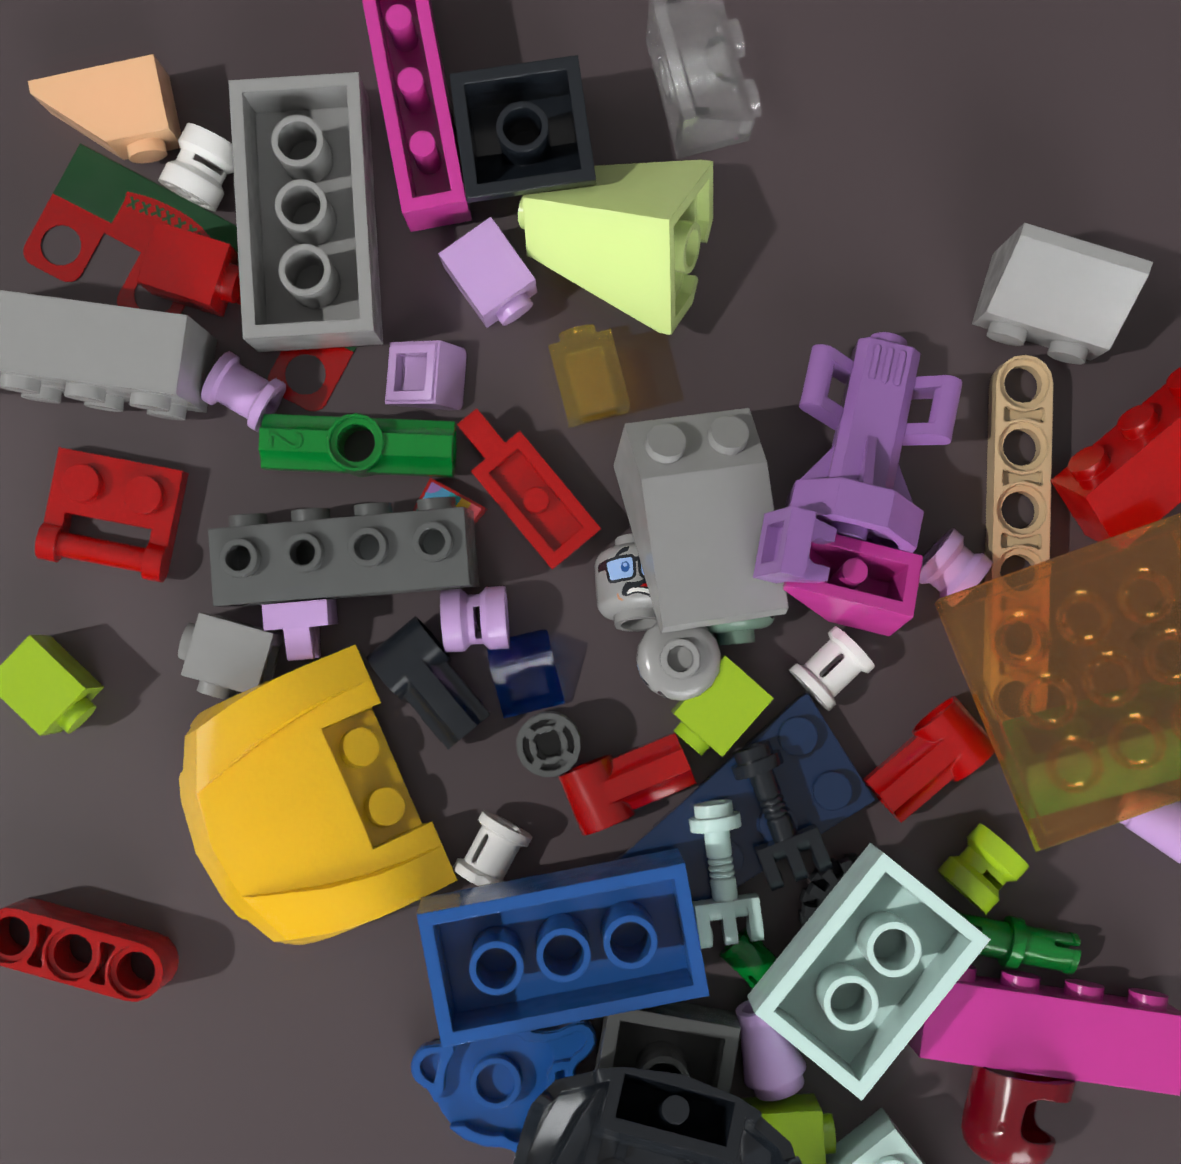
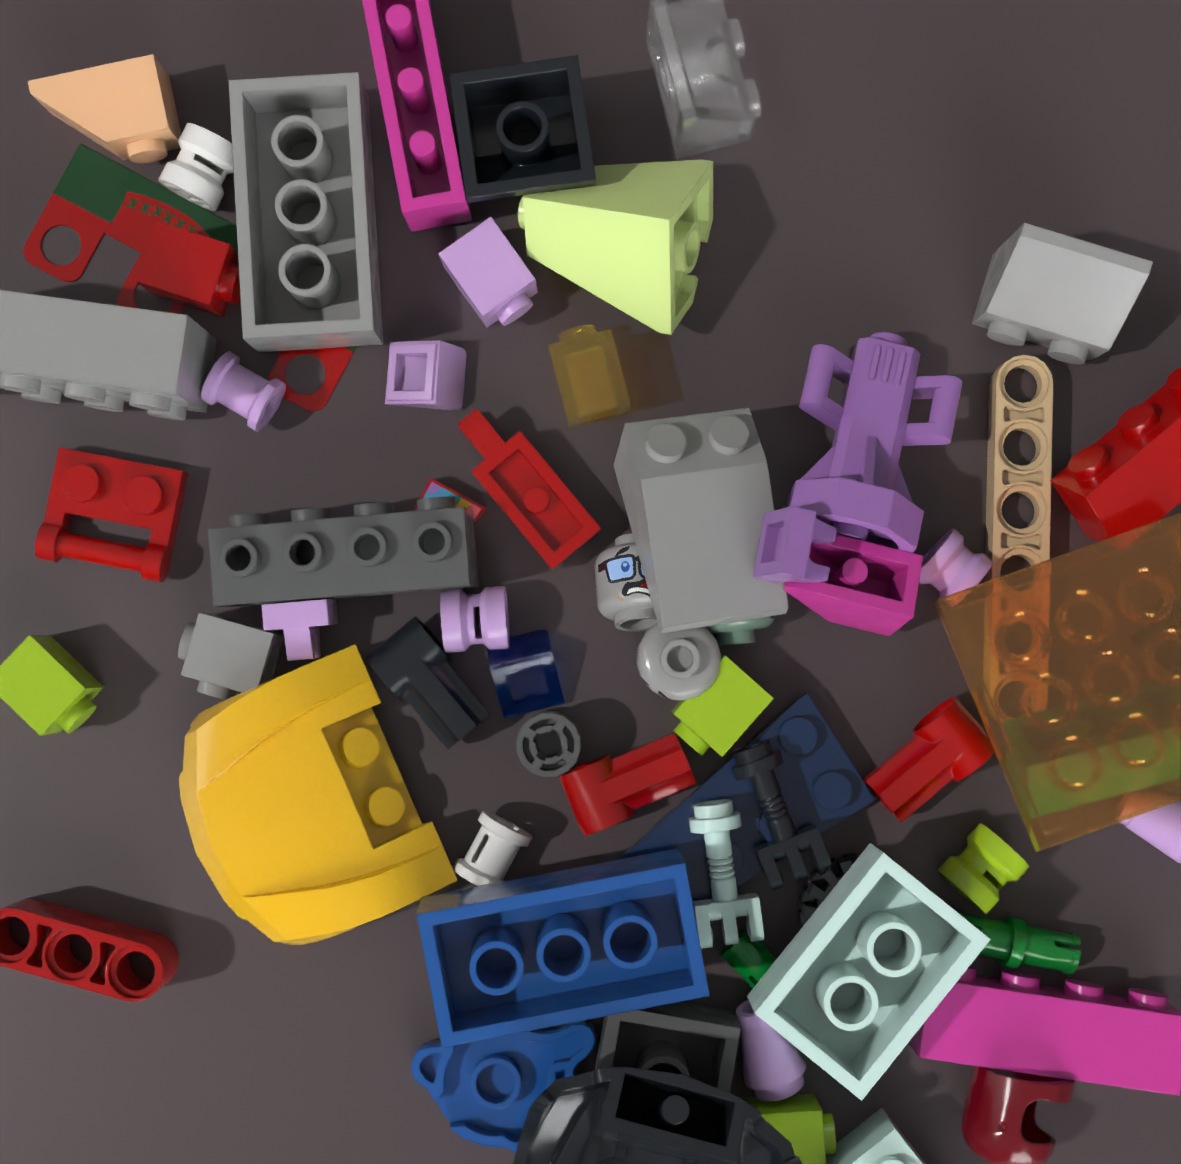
green piece [258,413,457,478] -> none
white bush [789,626,875,711] -> none

